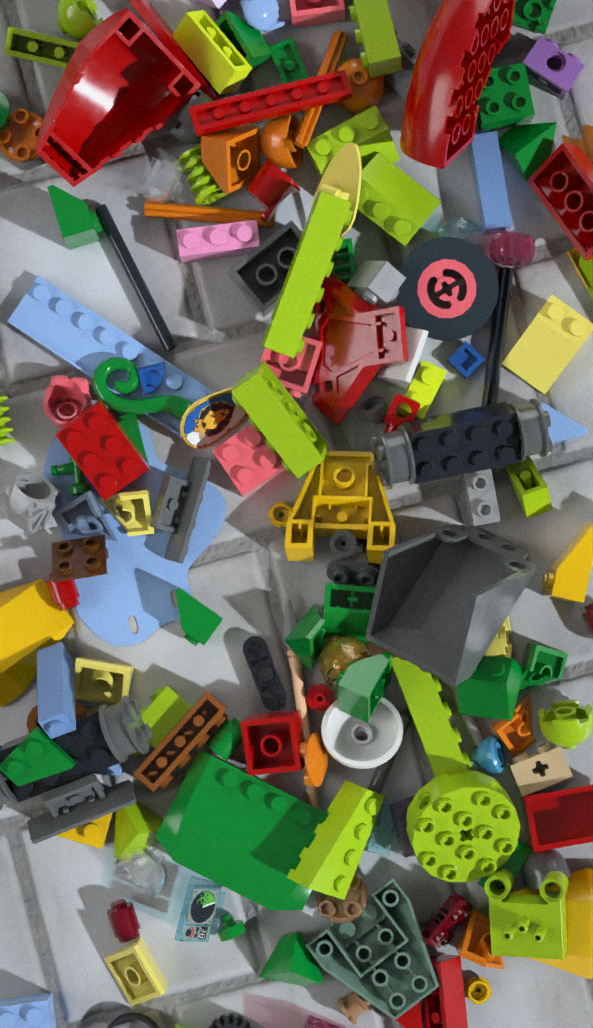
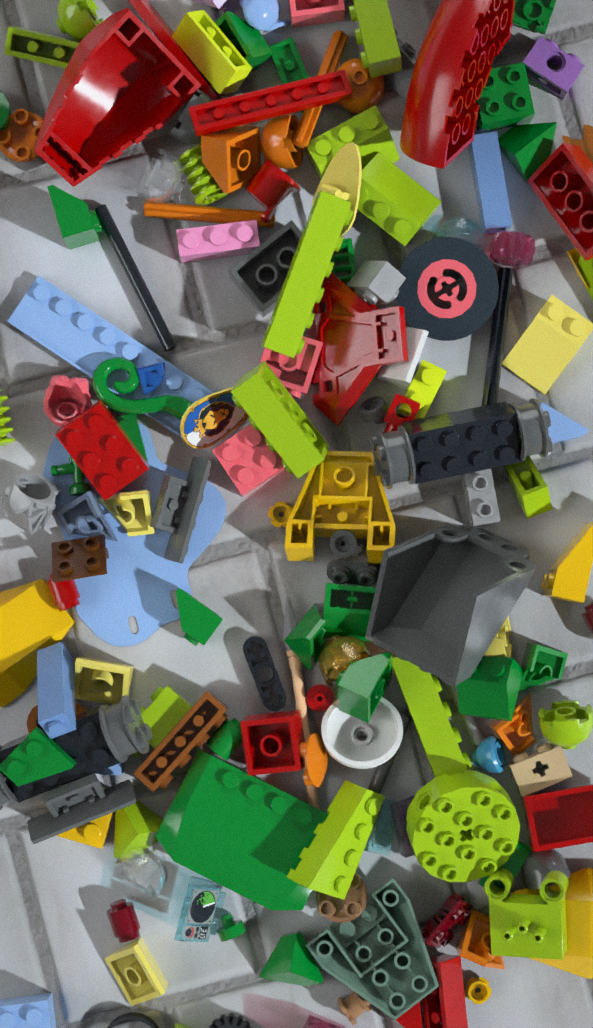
blue tile [446,341,485,380] -> none

